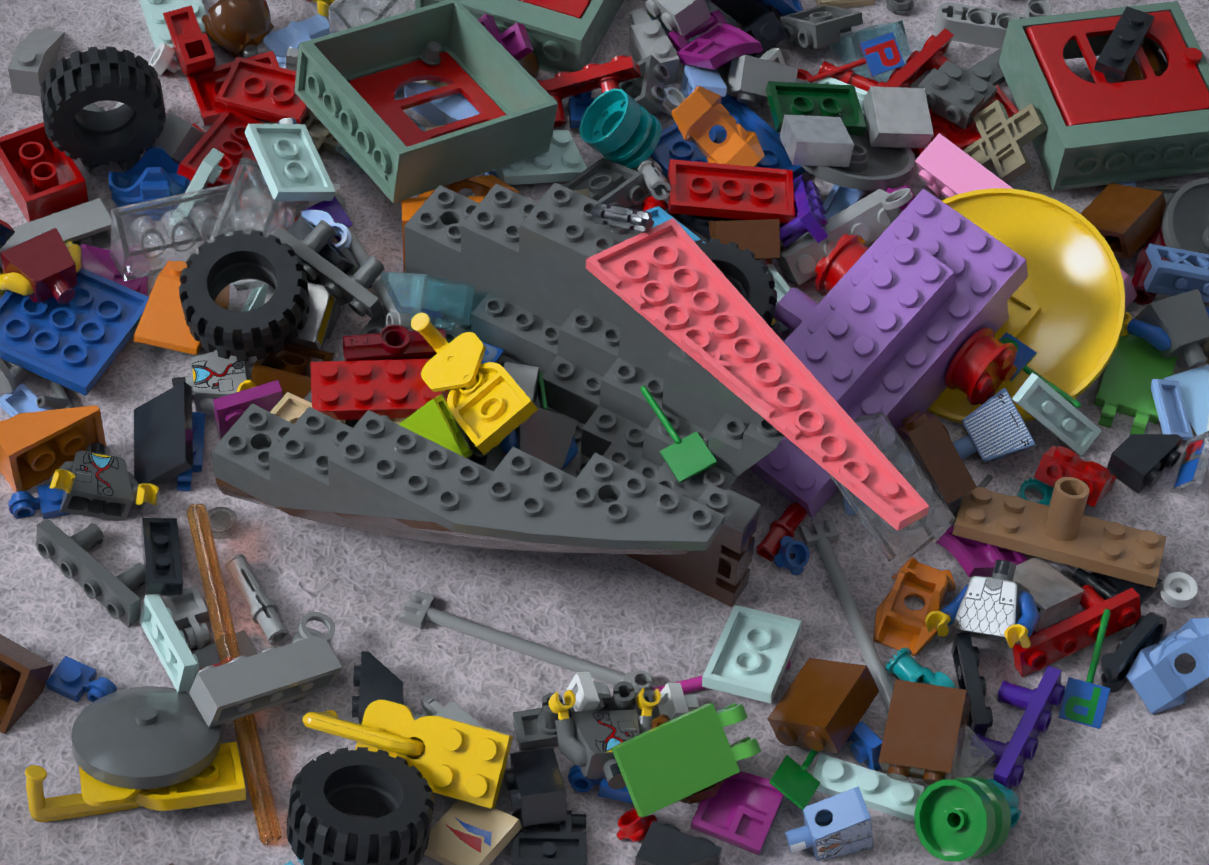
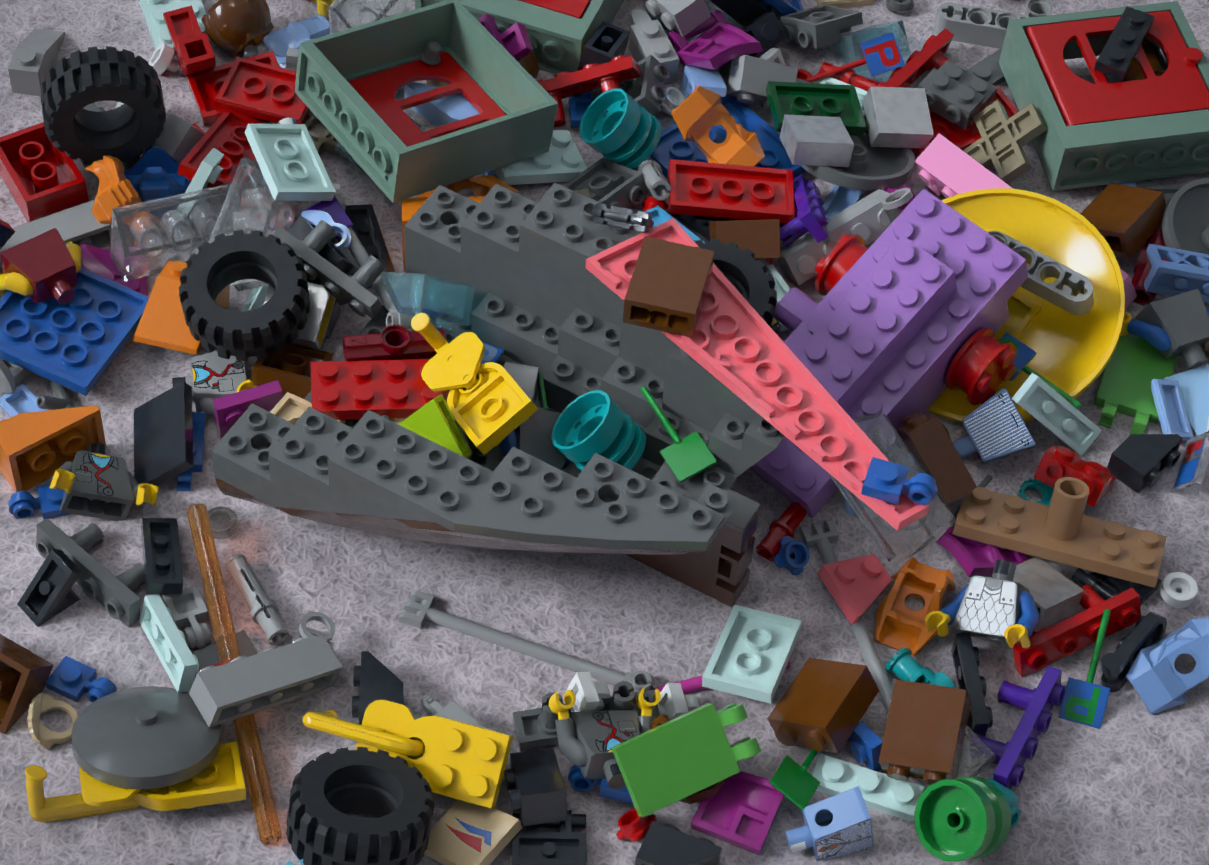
none -> black slope [17,549,82,627]
none -> tan piece [27,692,78,750]
none -> orange piece [85,155,160,247]
none -> black plate [345,204,395,282]
none -> teal wheel [551,390,646,471]
none -> black brick [577,21,630,71]
none -> reddish brown brick [623,236,715,338]
none -> coral wing [817,553,892,625]
none -> blue plate [861,457,938,505]
none -> light grey beam [988,231,1094,315]

